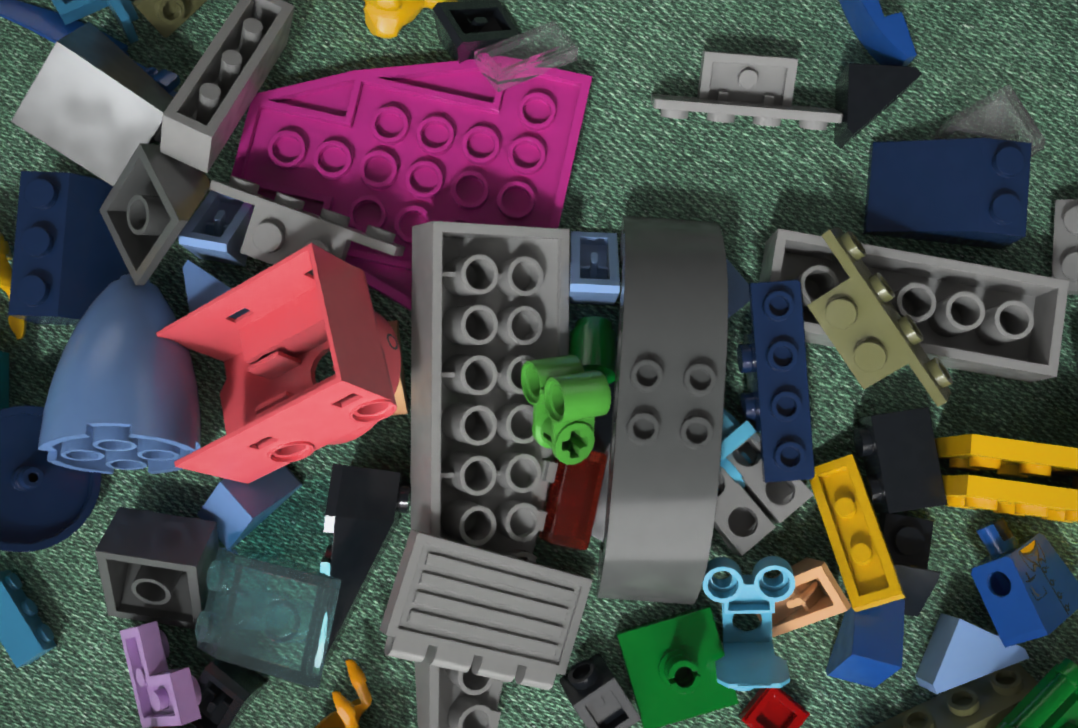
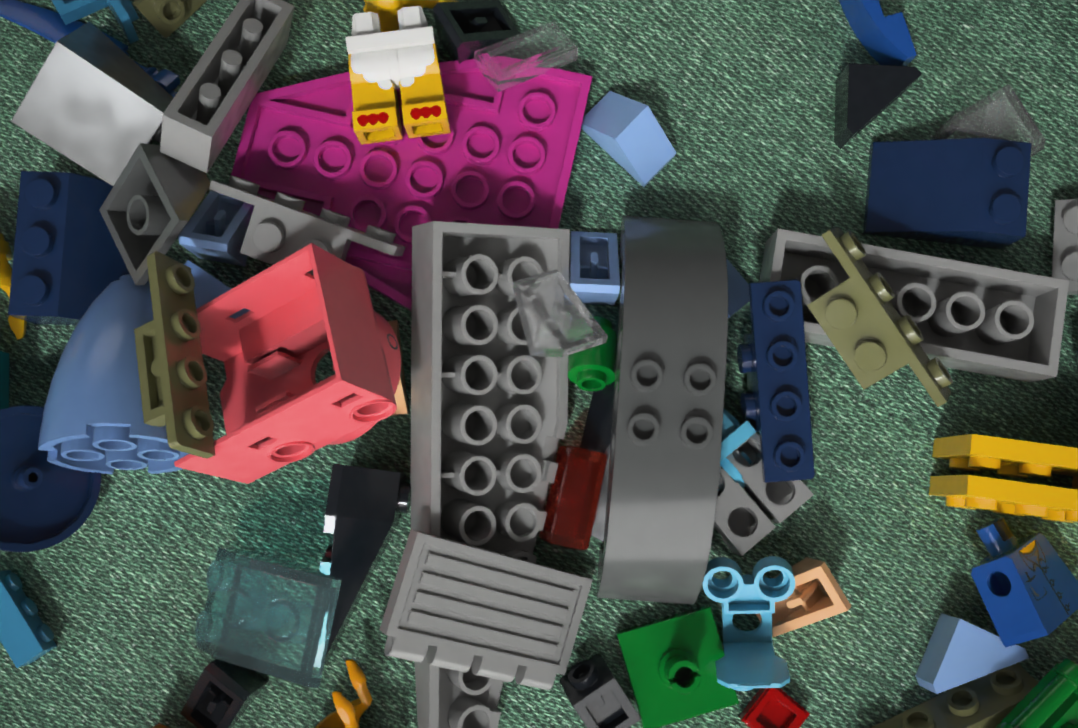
dark grey slope [95,507,220,631] -> none
lavender plate [120,621,202,728] -> none
medium blue slope [197,465,303,550] -> none
bright green piece [521,354,611,465] -> none
light grey bracket [651,50,843,130] -> none
yellow plate [809,454,906,612] -> none
blue slope [826,598,905,688] -> none
black brick [853,407,947,514] -> none
black slope [879,513,940,617] -> none
none -> olive bracket [134,251,216,459]
none -> hips [345,6,451,145]
none -> clear slope [513,269,608,357]
none -> light blue slope [581,91,676,187]

